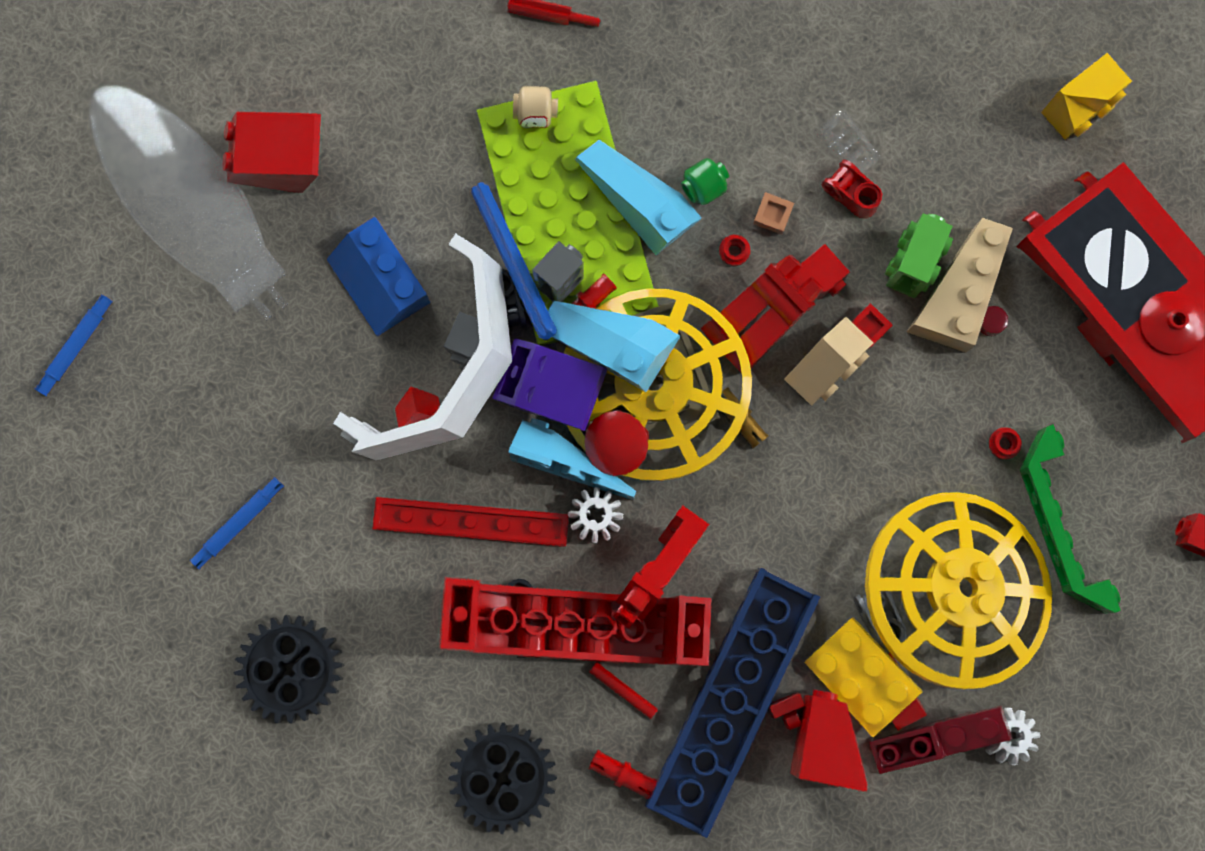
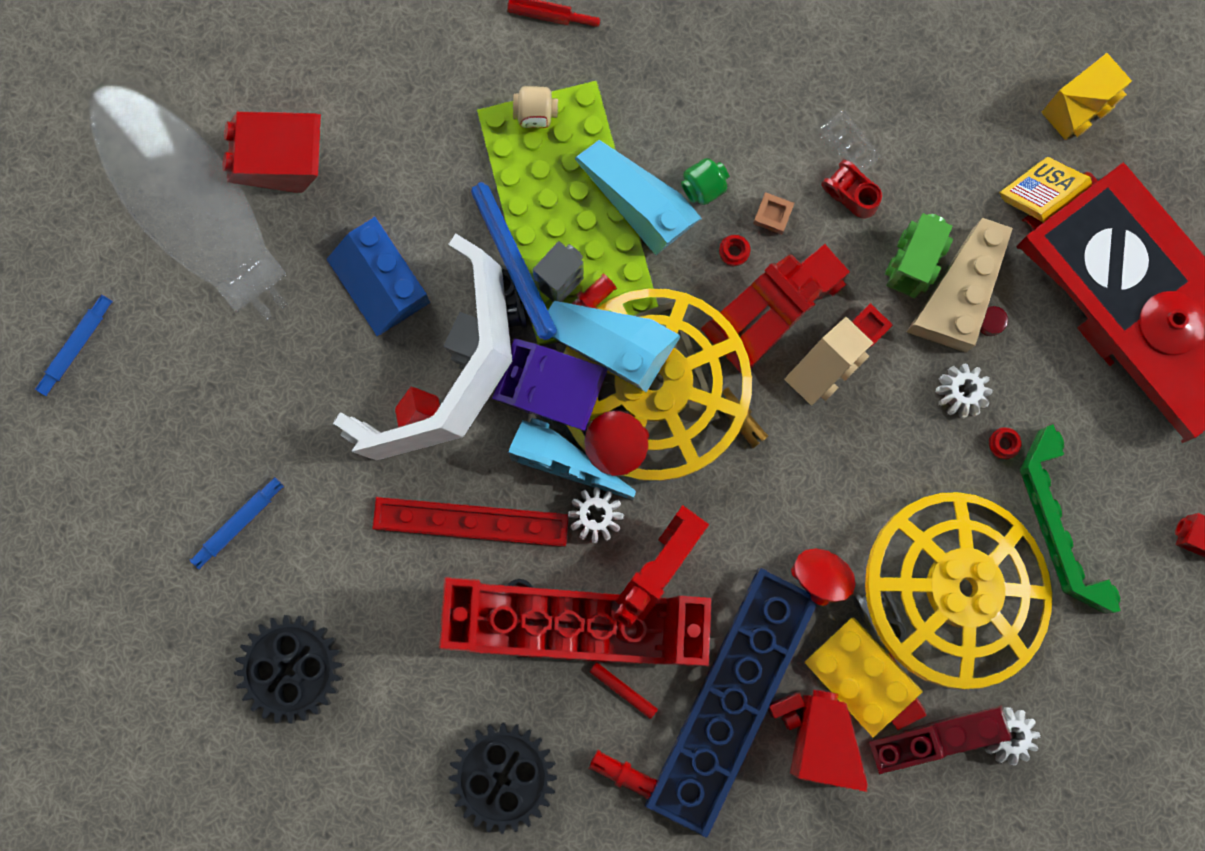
none -> red dish [791,548,856,606]
none -> white gear [936,364,993,419]
none -> yellow tile [1000,157,1092,222]

